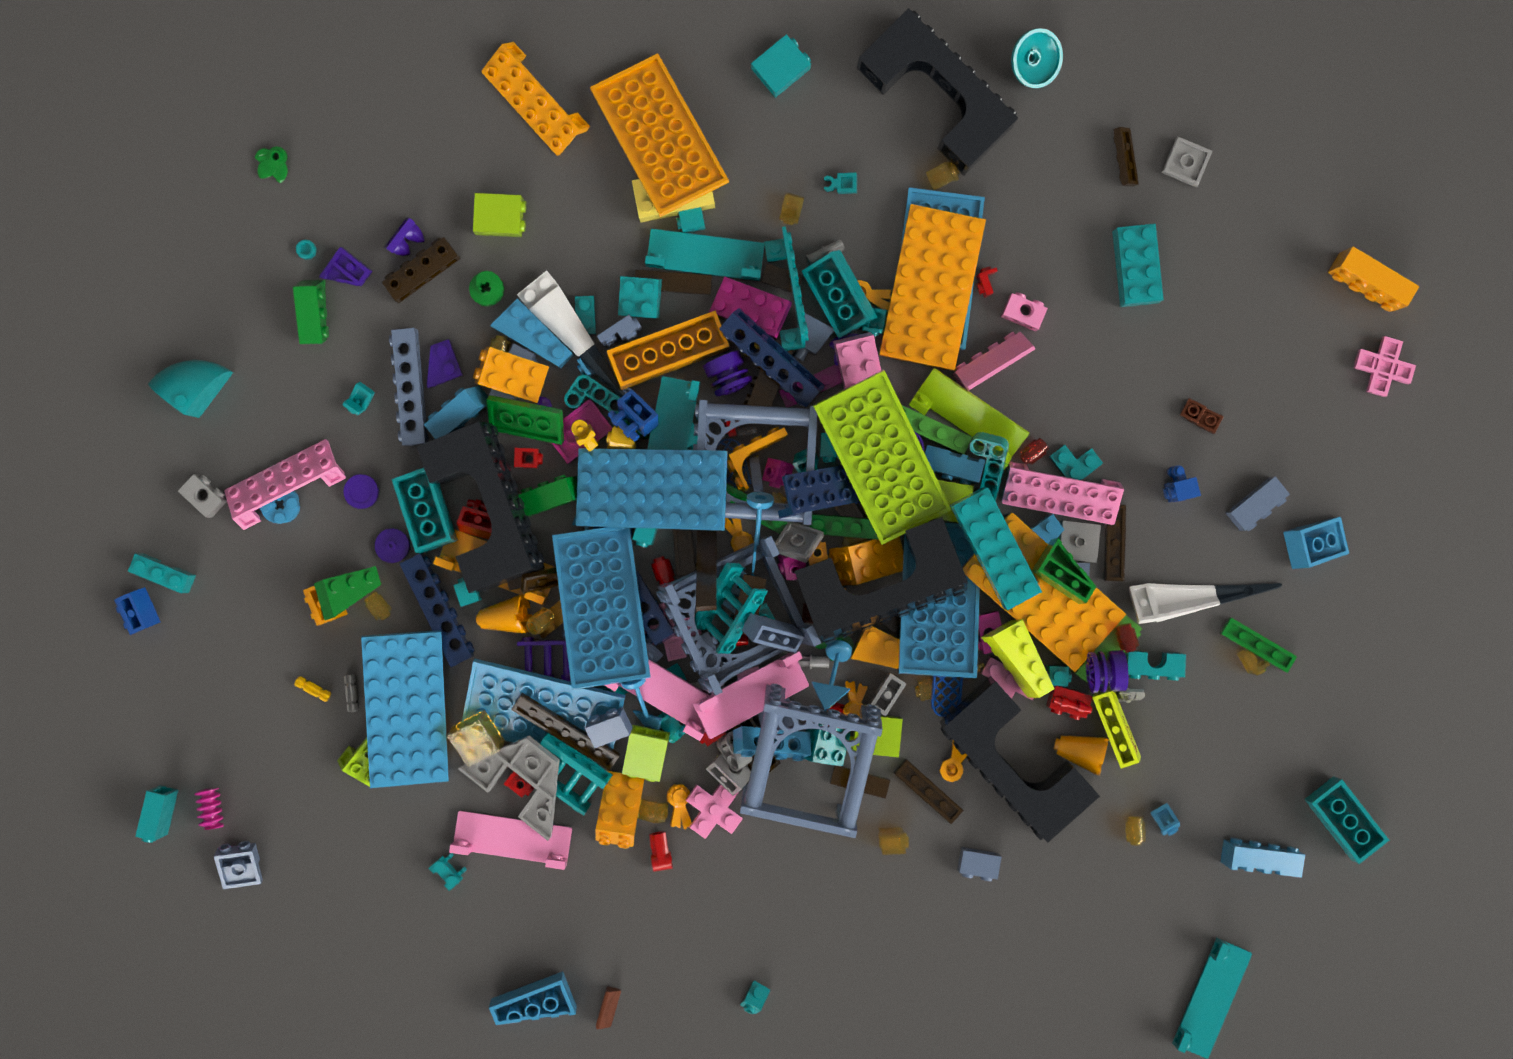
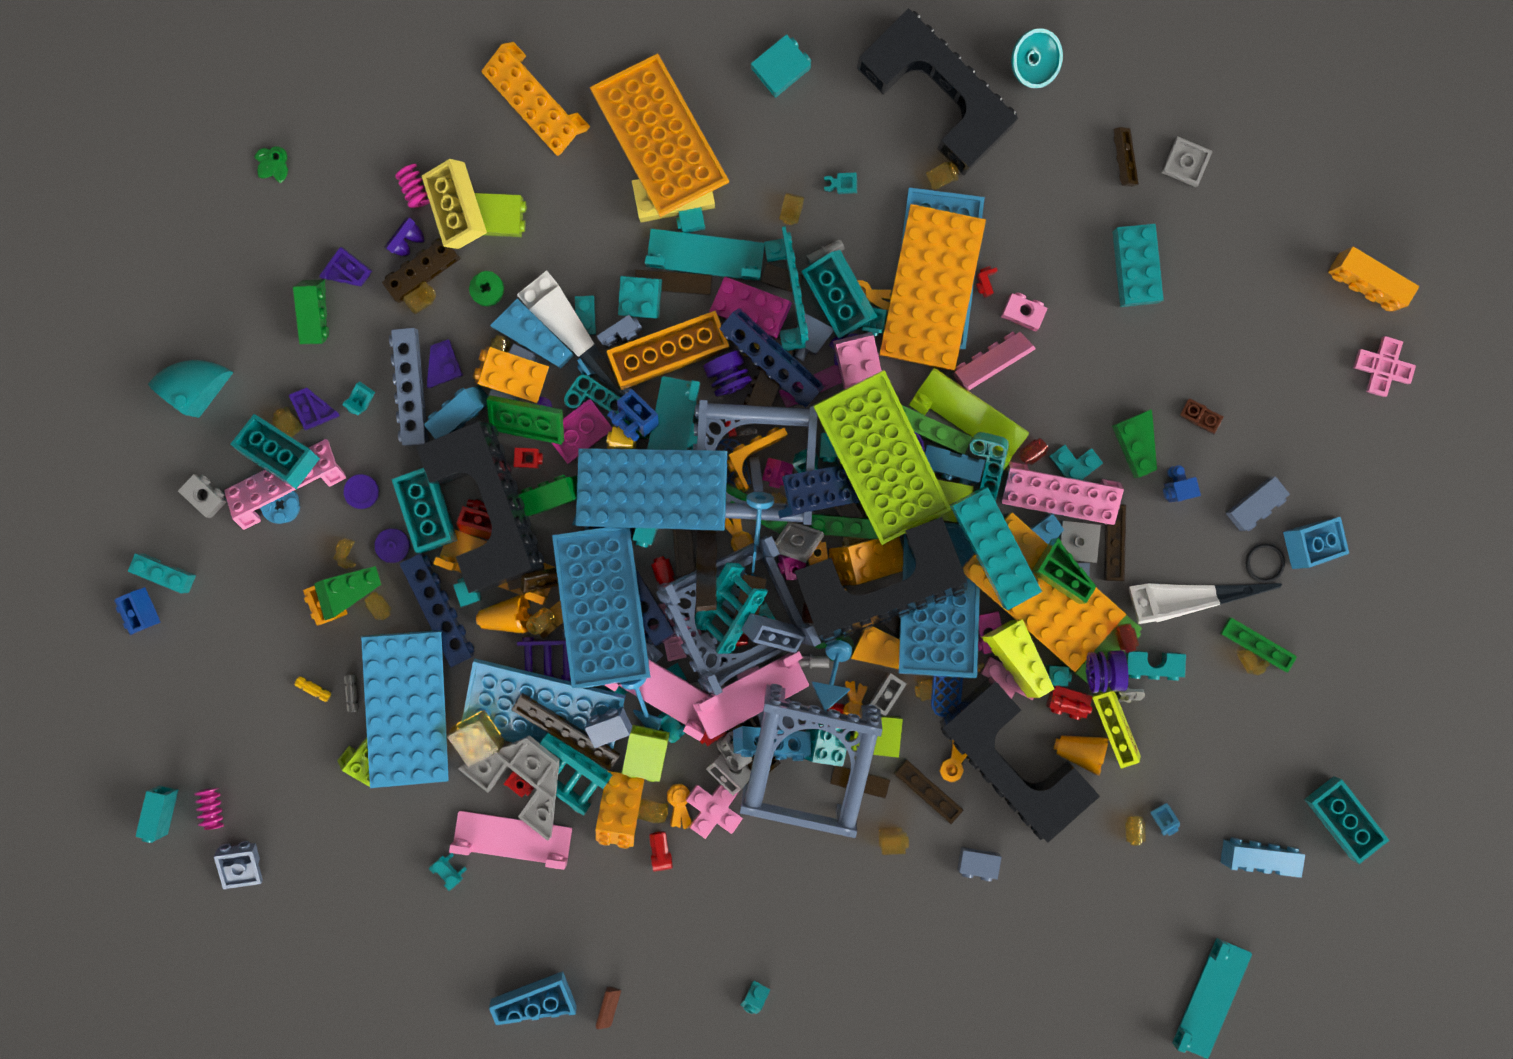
teal tile [296,240,317,260] -> none
yellow hips [571,419,598,451] -> none
none -> teal brick [230,414,320,489]
none -> clear yellow bracket [272,406,303,438]
none -> dark purple wing [289,387,340,431]
none -> clear yellow bracket [333,538,356,569]
none -> dark pink piece [395,164,430,208]
none -> clear yellow bracket [403,281,436,315]
none -> light yellow brick [422,159,487,249]
none -> green wedge [1112,409,1157,478]
none -> black piece [1246,543,1285,583]

